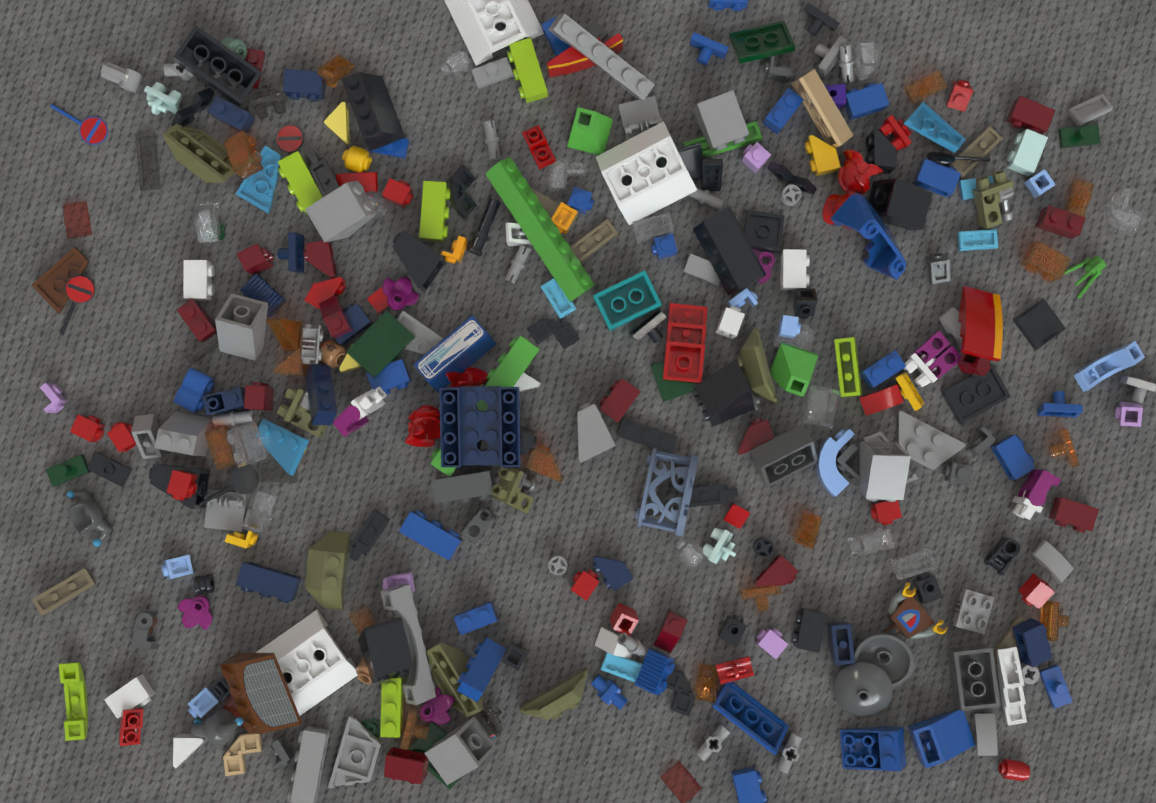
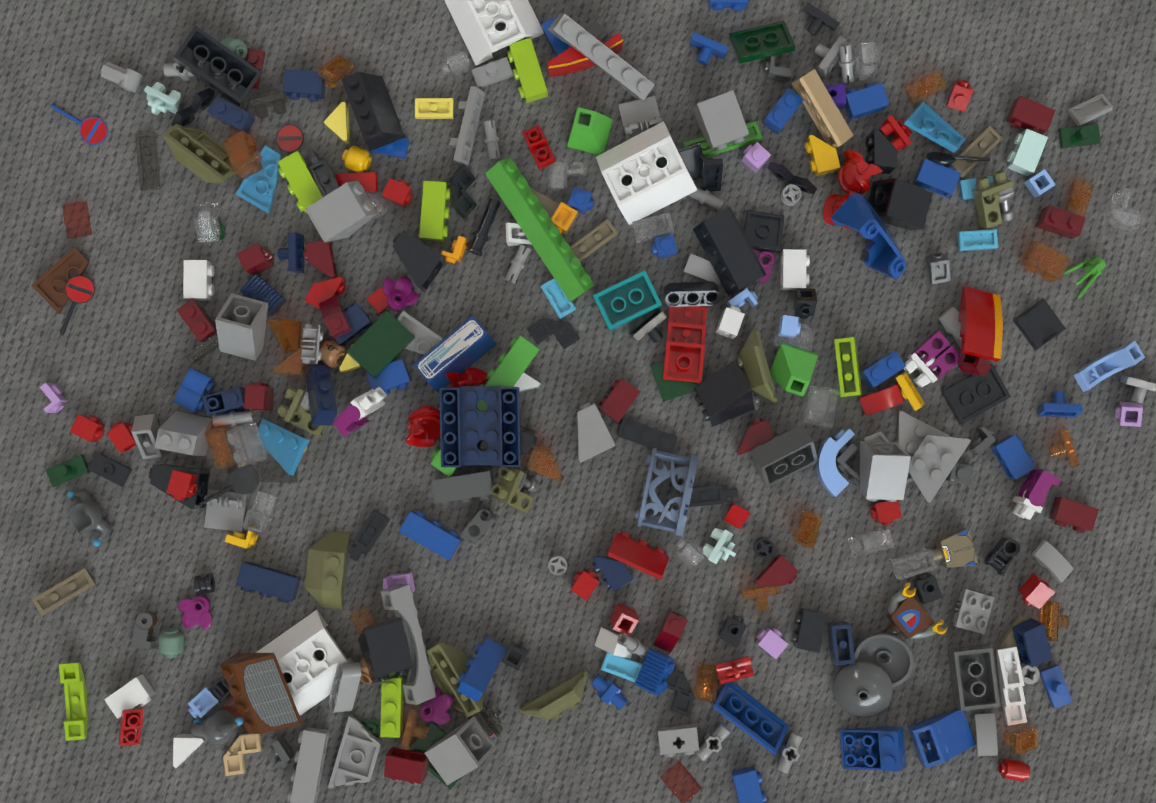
light blue bracket [161,555,193,580] -> none
blue brick [454,601,499,635] -> none
none -> sand green head [158,628,185,658]
none -> light grey beam [329,662,361,713]
none -> light yellow plate [415,98,454,119]
none -> light grey hinge [449,86,485,166]
none -> red slope [607,531,669,580]
none -> light grey brick [657,723,699,757]
none -> black beam [664,282,721,307]
none -> light grey wing [908,435,971,503]
none -> dark tan torso [928,528,978,568]
none -> clear orange tile [1005,728,1038,755]

